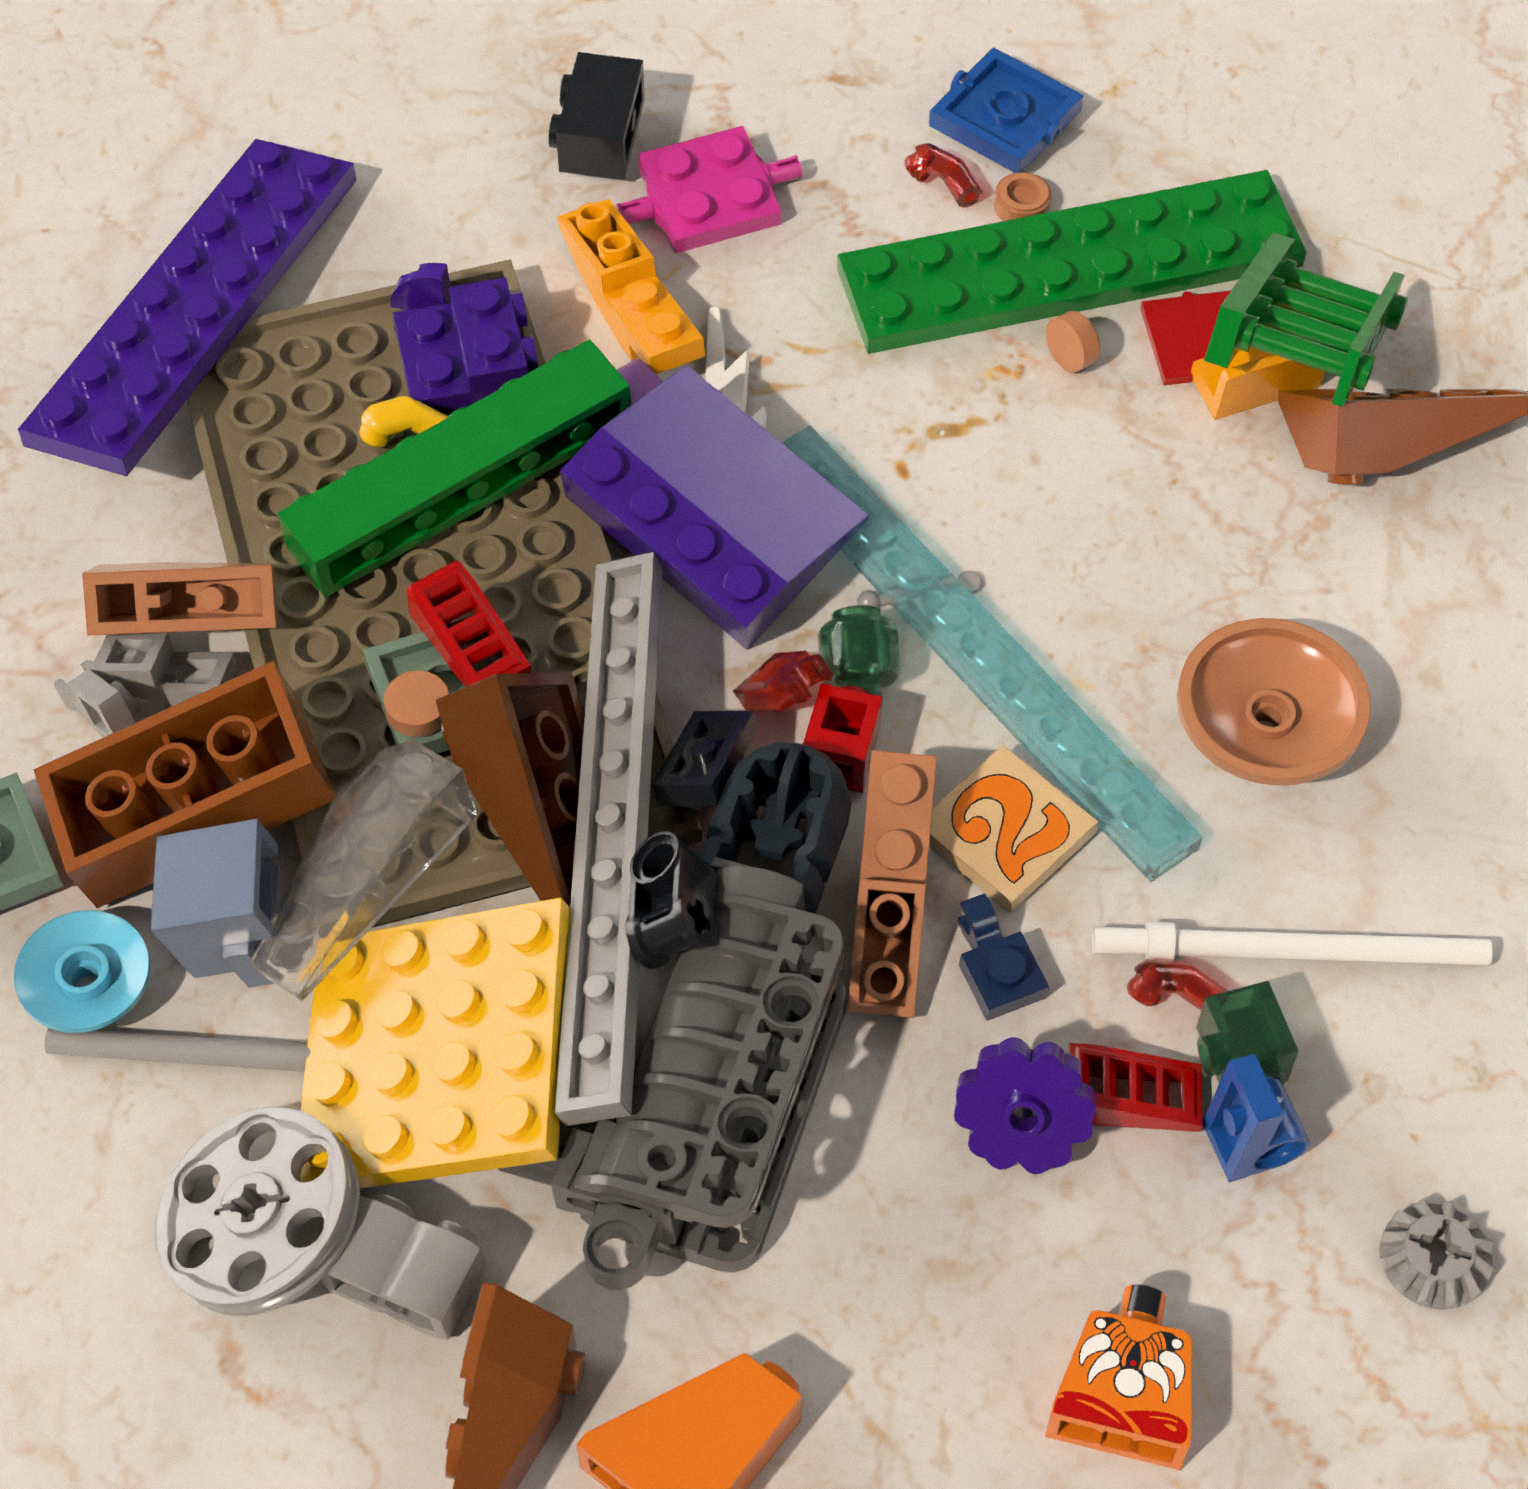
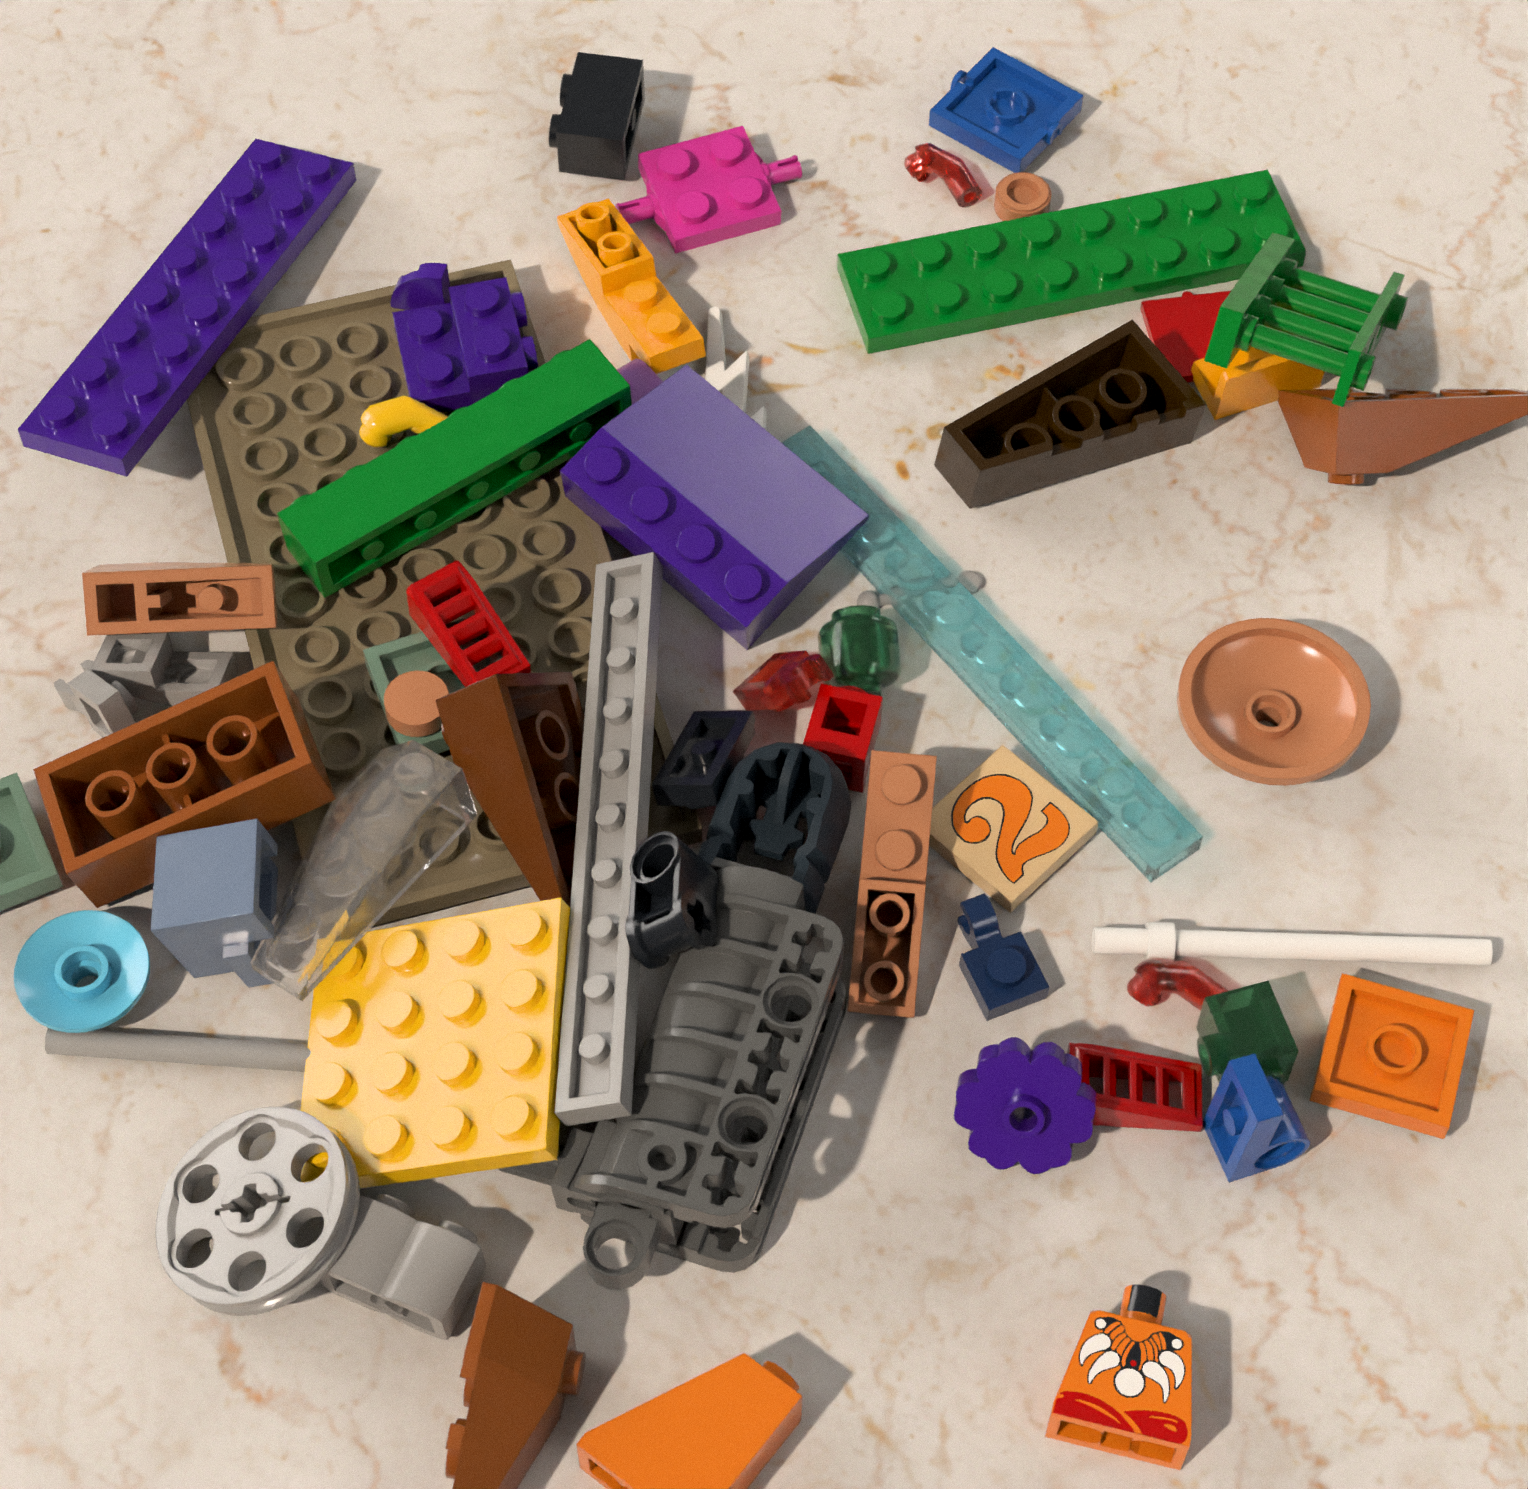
nougat tile [1046,311,1100,373] -> none
light grey gear [1379,1198,1494,1310] -> none
none -> dark brown wedge [934,319,1207,509]
none -> orange plate [1309,973,1475,1139]

